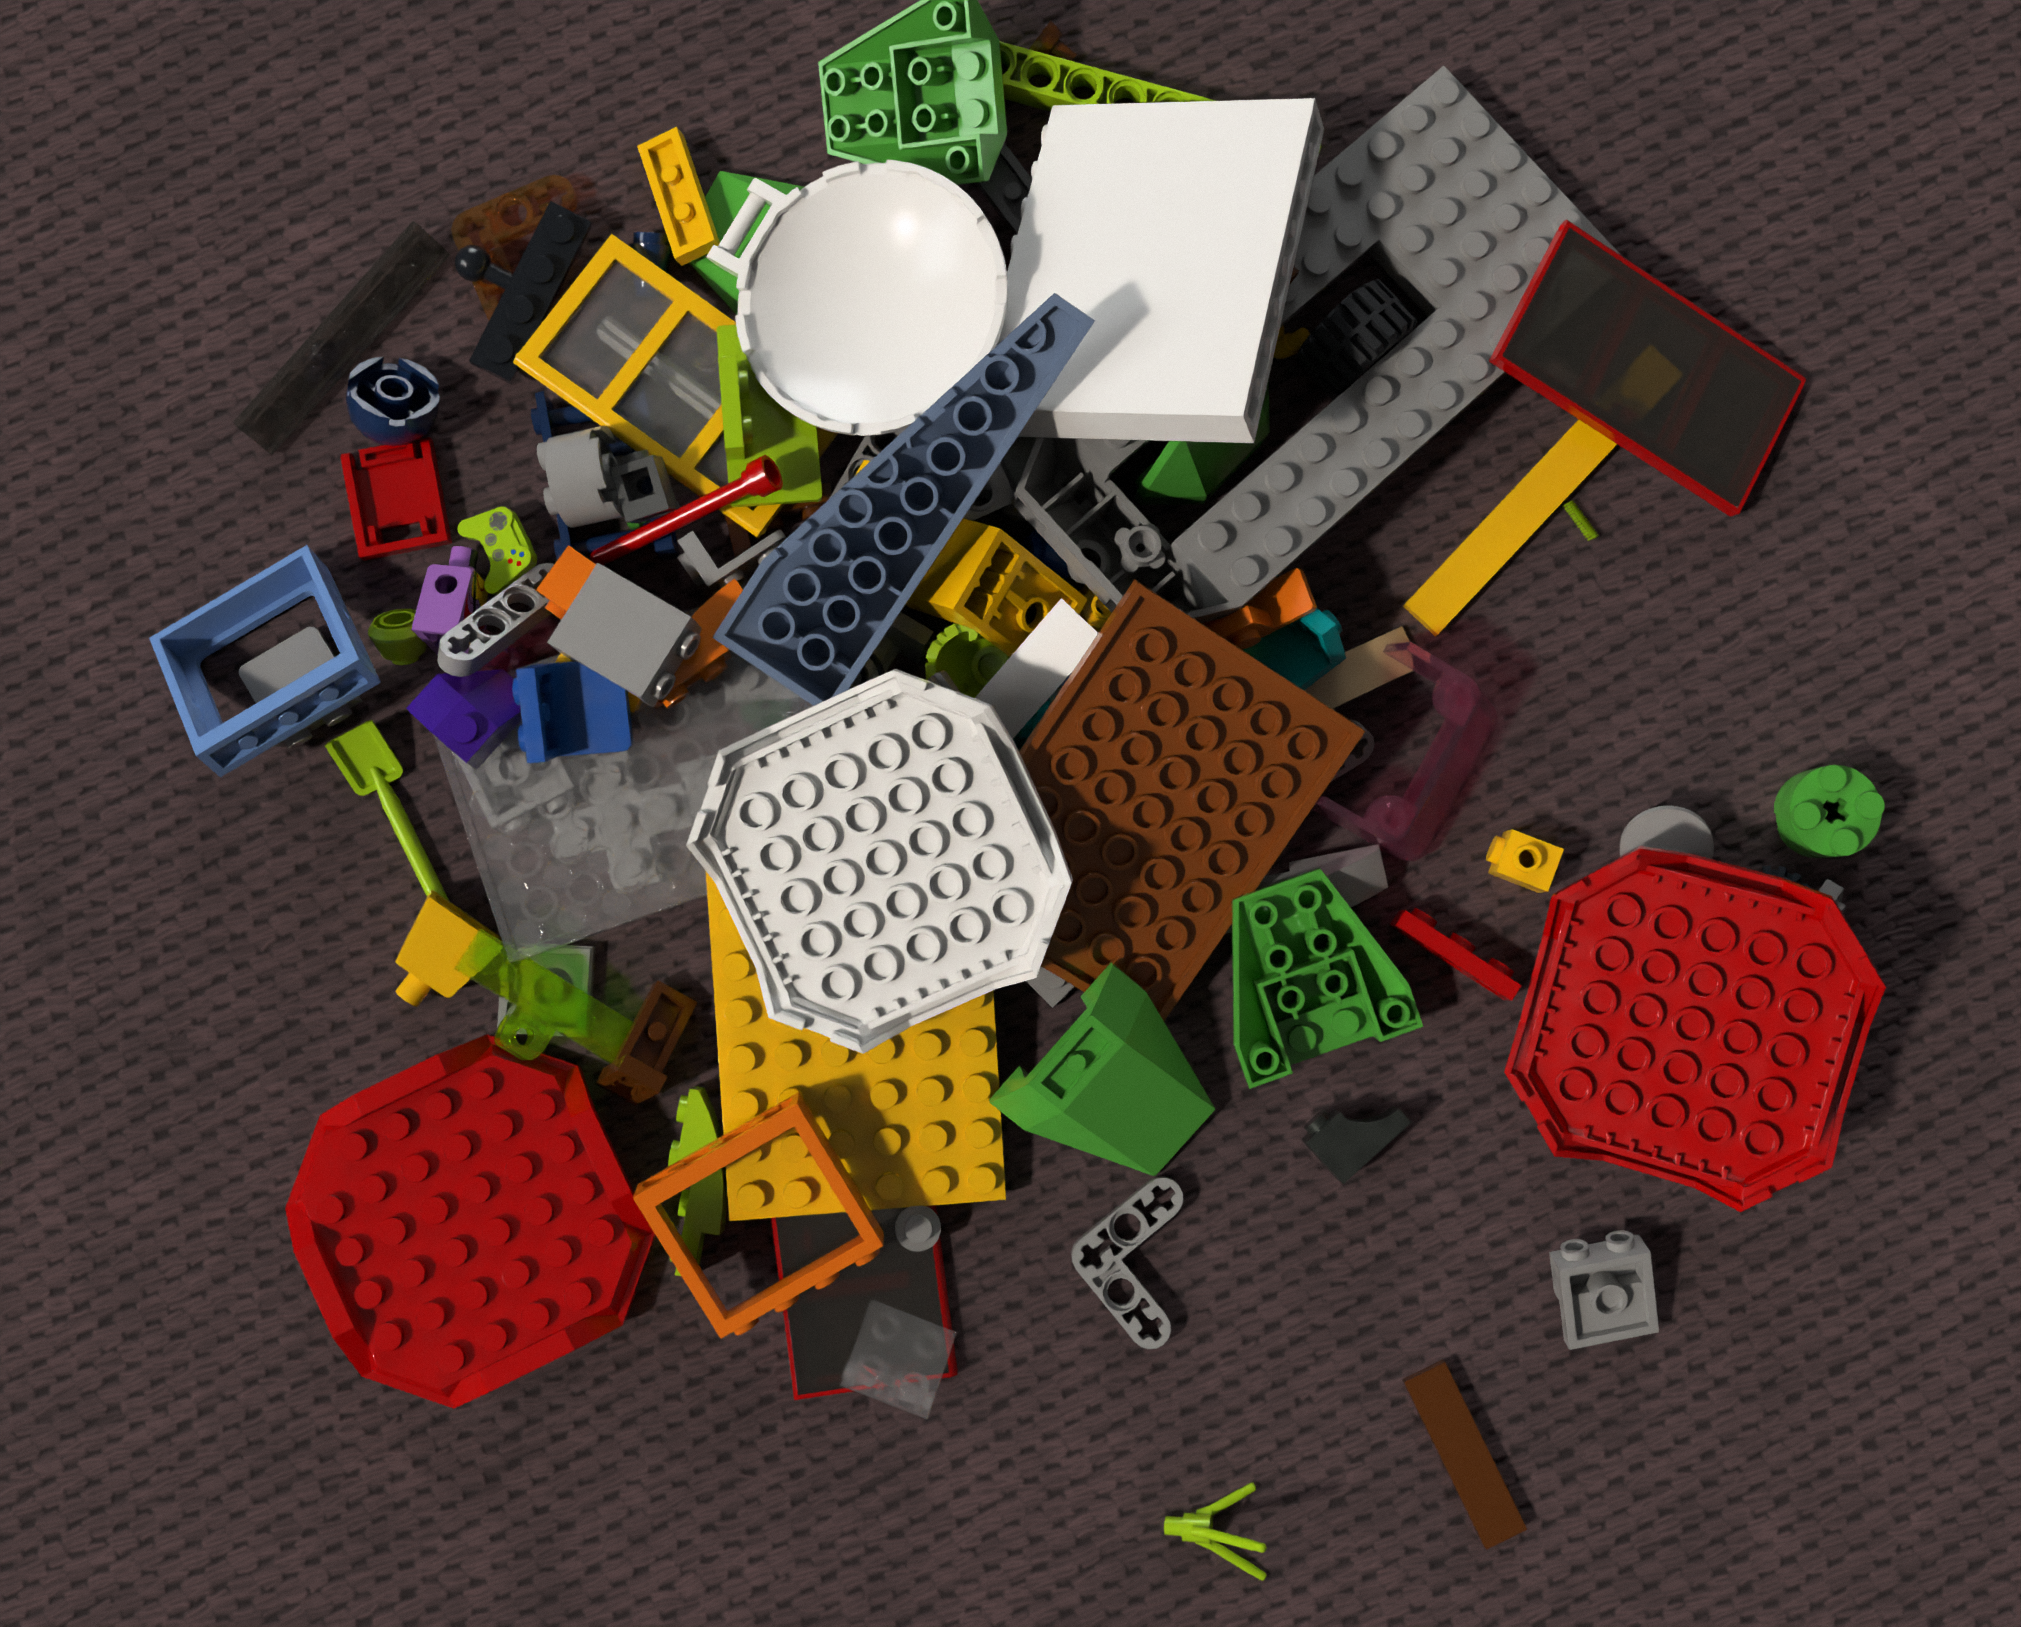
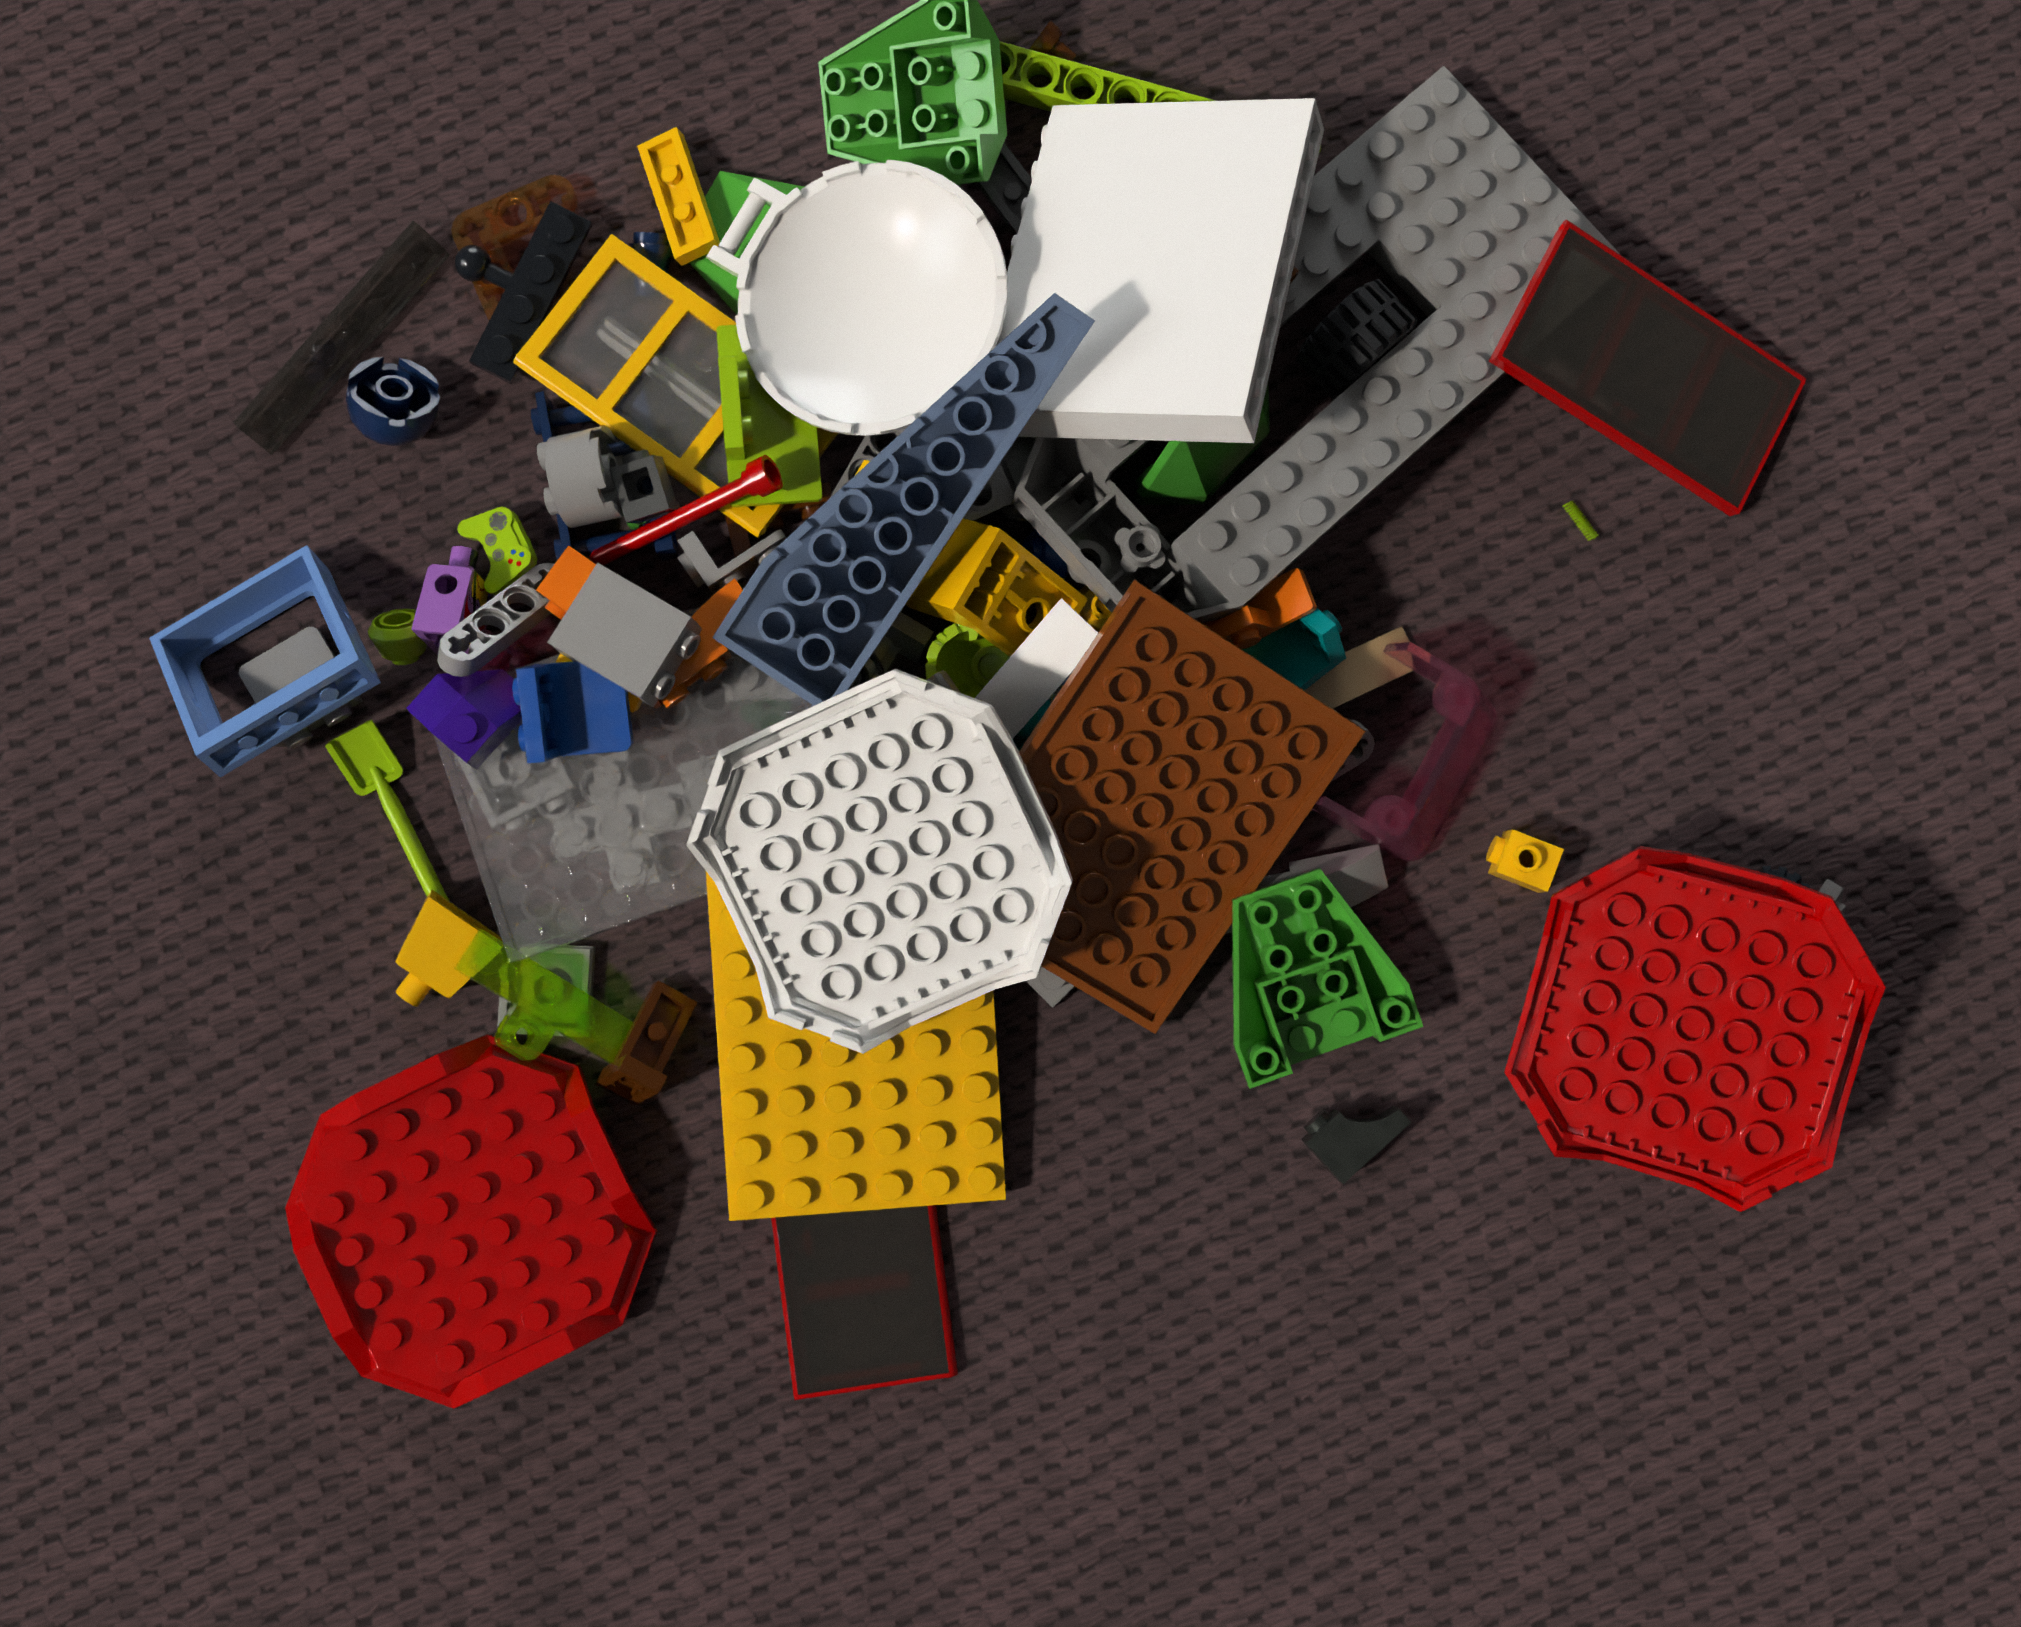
red container [341,437,452,561] -> none
orange window [633,1092,884,1339] -> none
lime slope [668,1086,728,1276] -> none
clear hinge [840,1299,957,1419] -> none
light grey plate [895,1206,941,1252] -> none
bright green wedge [989,962,1215,1176] -> none
light grey beam [1071,1176,1183,1349] -> none
lime plant [1164,1483,1267,1581] -> none
animal [1273,325,1310,359] -> none
red plate [1389,908,1522,1001] -> none
reddish brown tile [1402,1359,1527,1550] -> none
yellow tile [1403,345,1682,636] -> none
light grey plate [1549,1230,1659,1350] -> none
light grey piece [1619,806,1714,859] -> none
bright green brick [1774,765,1885,858] -> none

